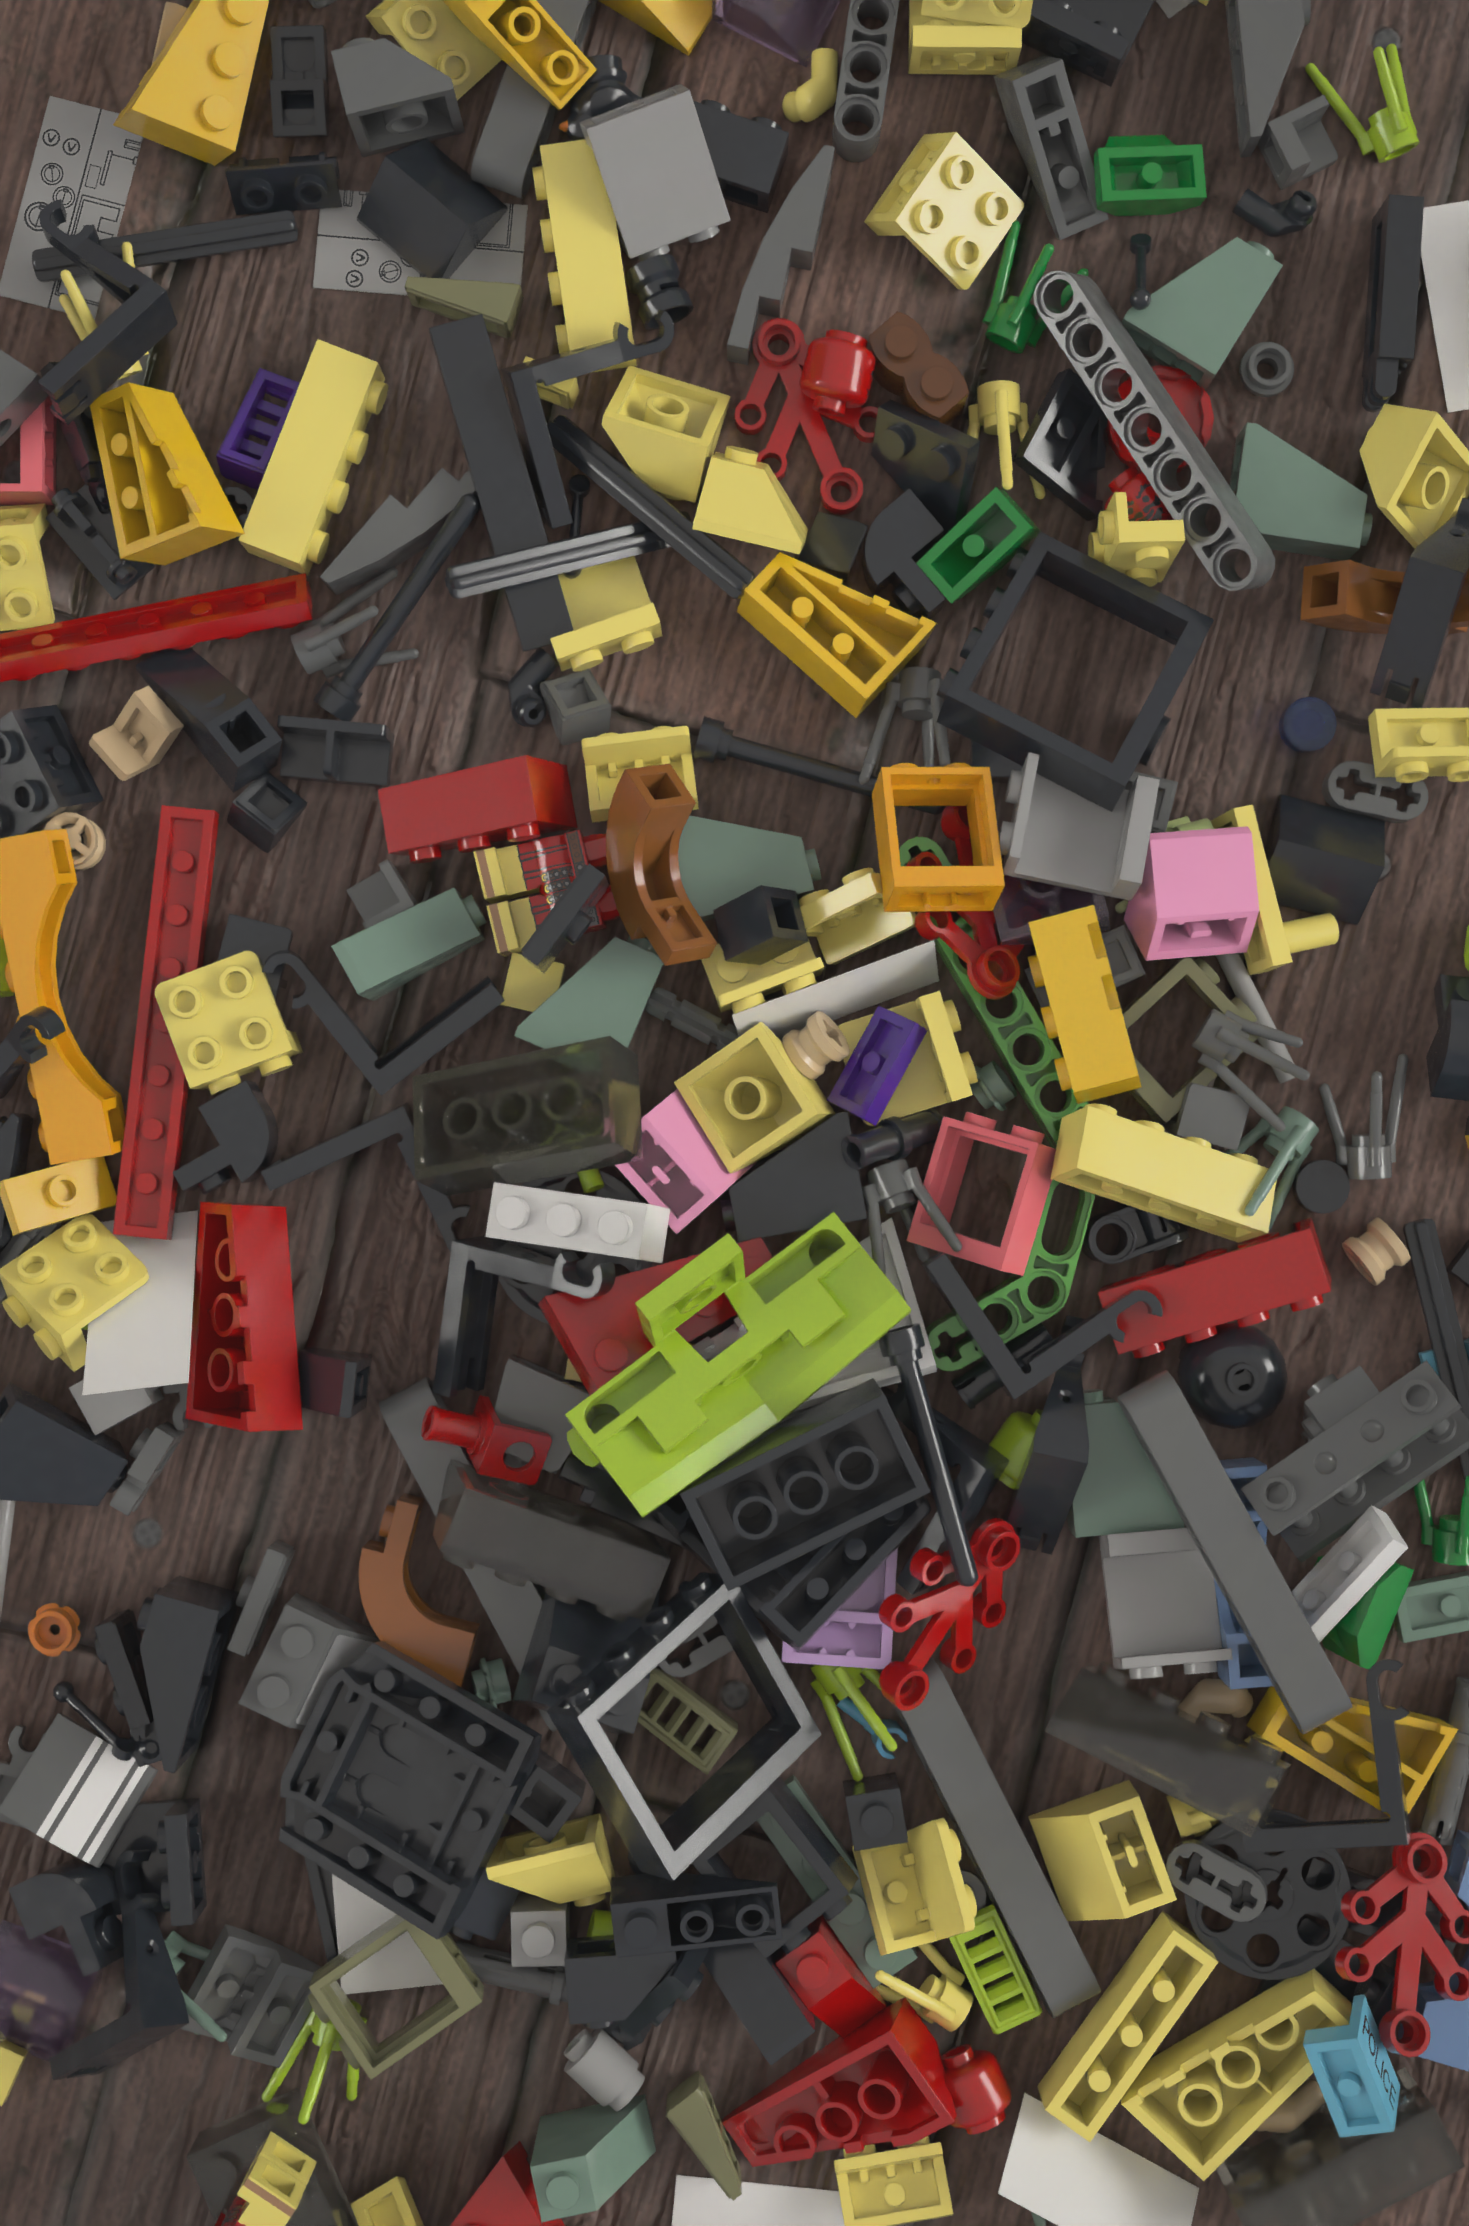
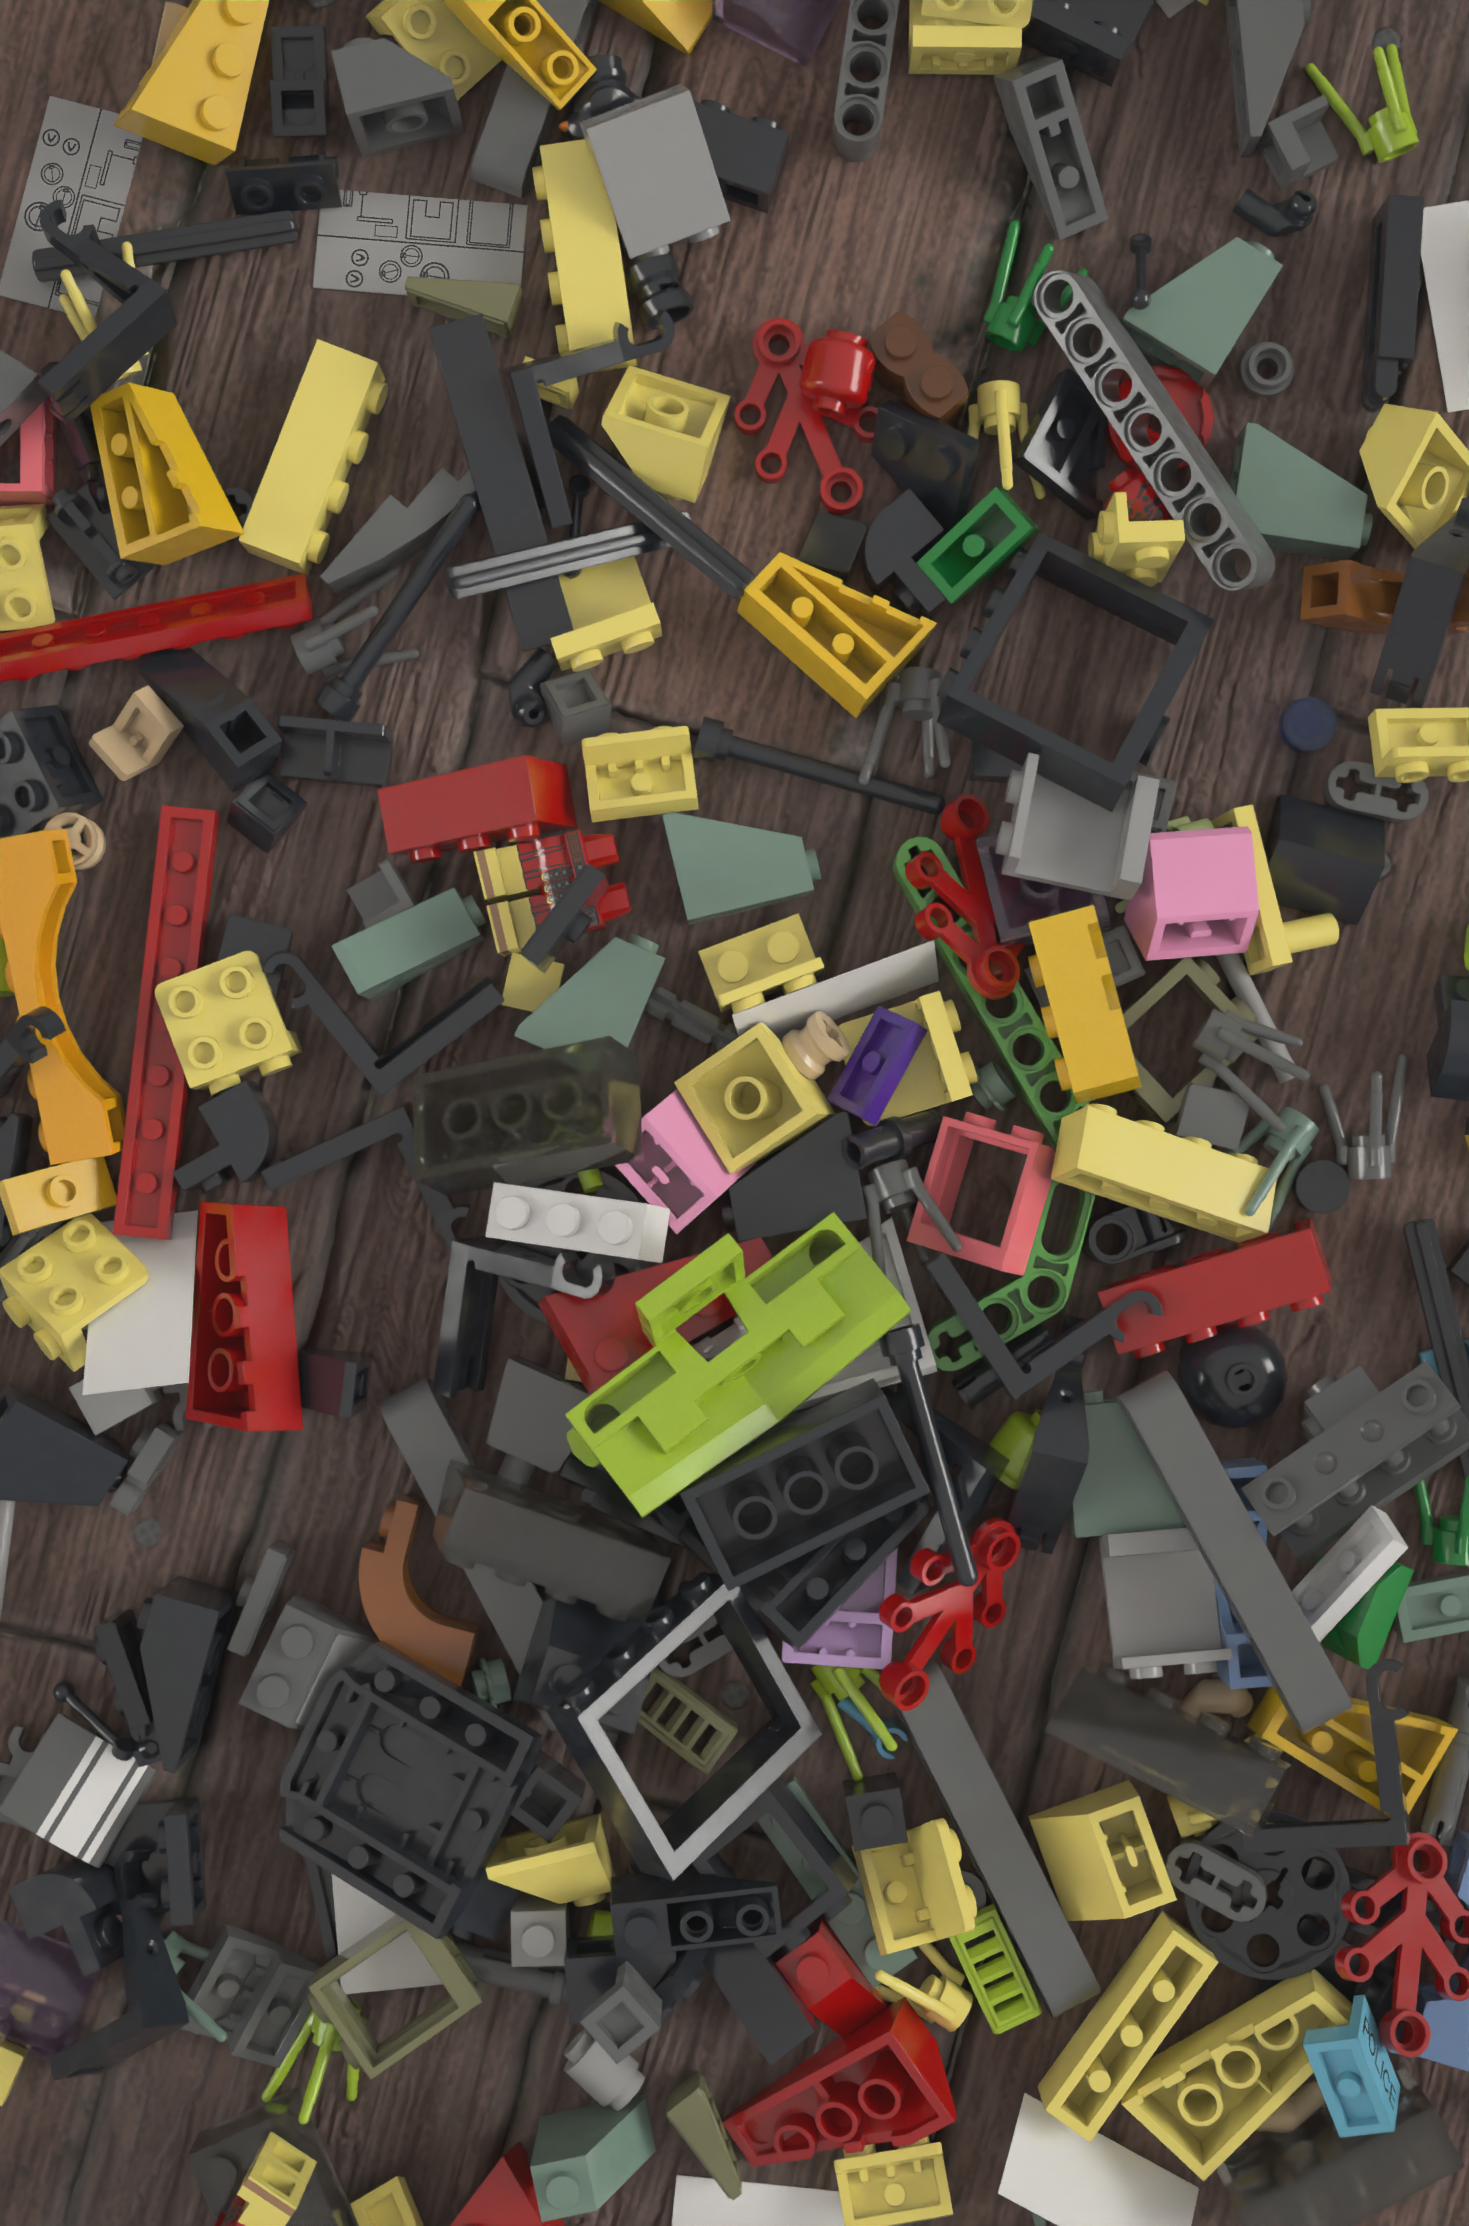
orange plate [28,1603,81,1657] -> none
dark purple slope [216,368,300,490] -> none
black slope [357,138,508,279] -> none
red bracket [421,1395,552,1485] -> none
dark orange arch [606,764,717,966] -> none
light yellow slope [692,446,808,555] -> none
black brick [713,885,808,965] -> none
dark grey slope [727,145,835,365] -> none
light yellow arm [782,48,838,123] -> none
light yellow bracket [798,868,916,965] -> none
light yellow bracket [864,132,1024,290] -> none
light orange window [872,763,1005,912] -> none
red head [941,2044,1012,2135] -> none
green slope [1094,135,1207,216] -> none
tan wheel [1342,1217,1411,1286] -> none
none -> dark grey panel [580,1961,663,2064]

